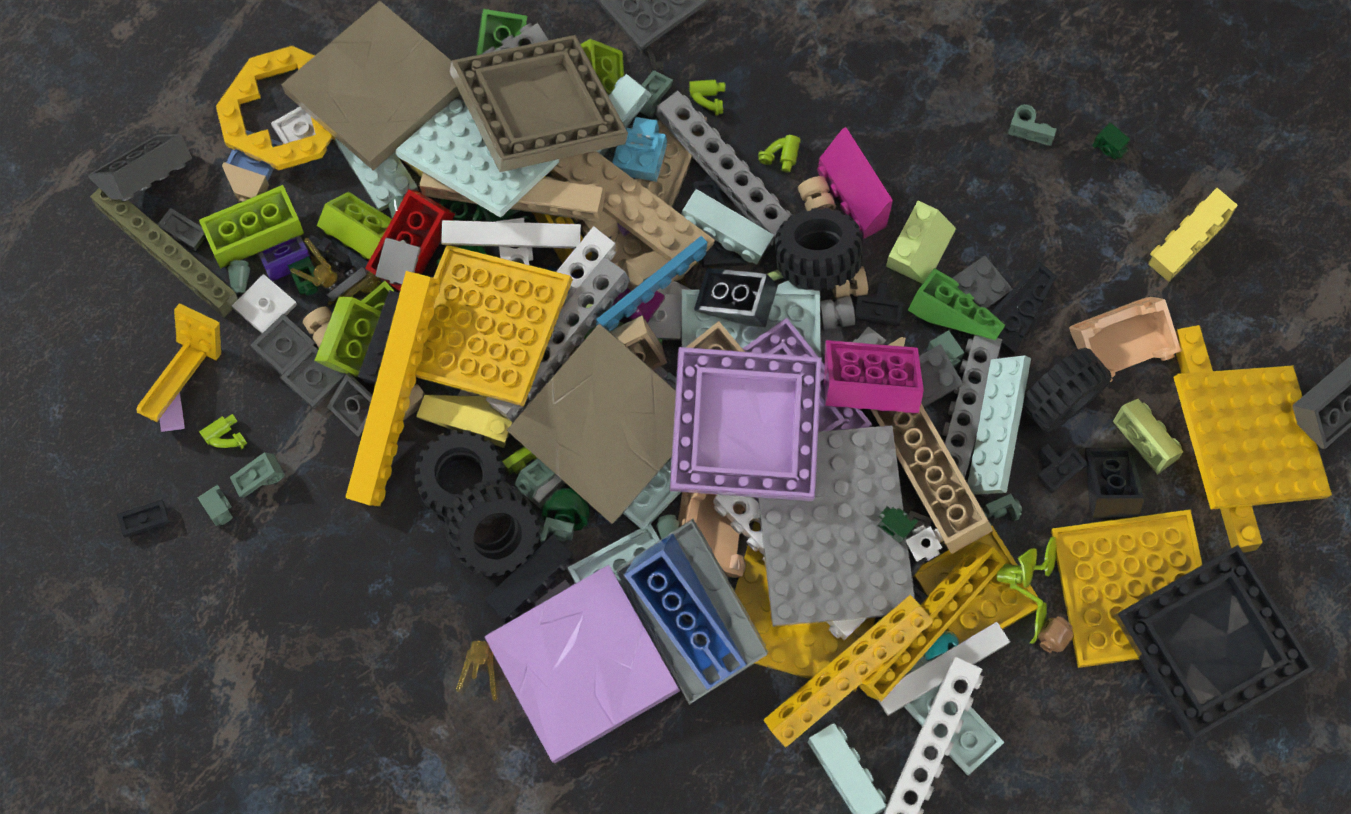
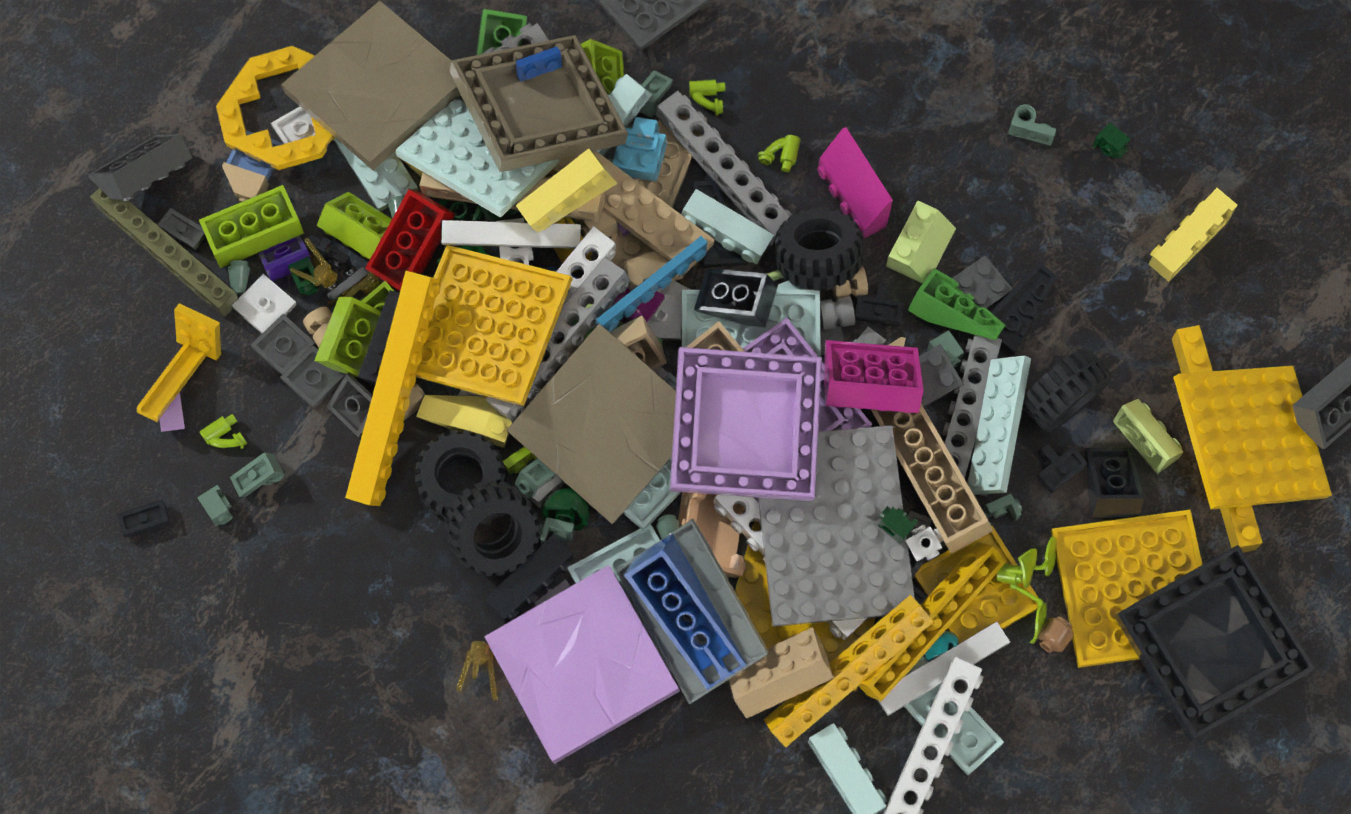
light grey piece [375,238,421,284] -> none
tan wheel [798,176,836,211] -> none
light nougat windscreen [1069,297,1181,382] -> none
none -> blue plate [516,47,562,82]
none -> light yellow wedge [516,149,617,233]
none -> tan brick [729,628,834,718]

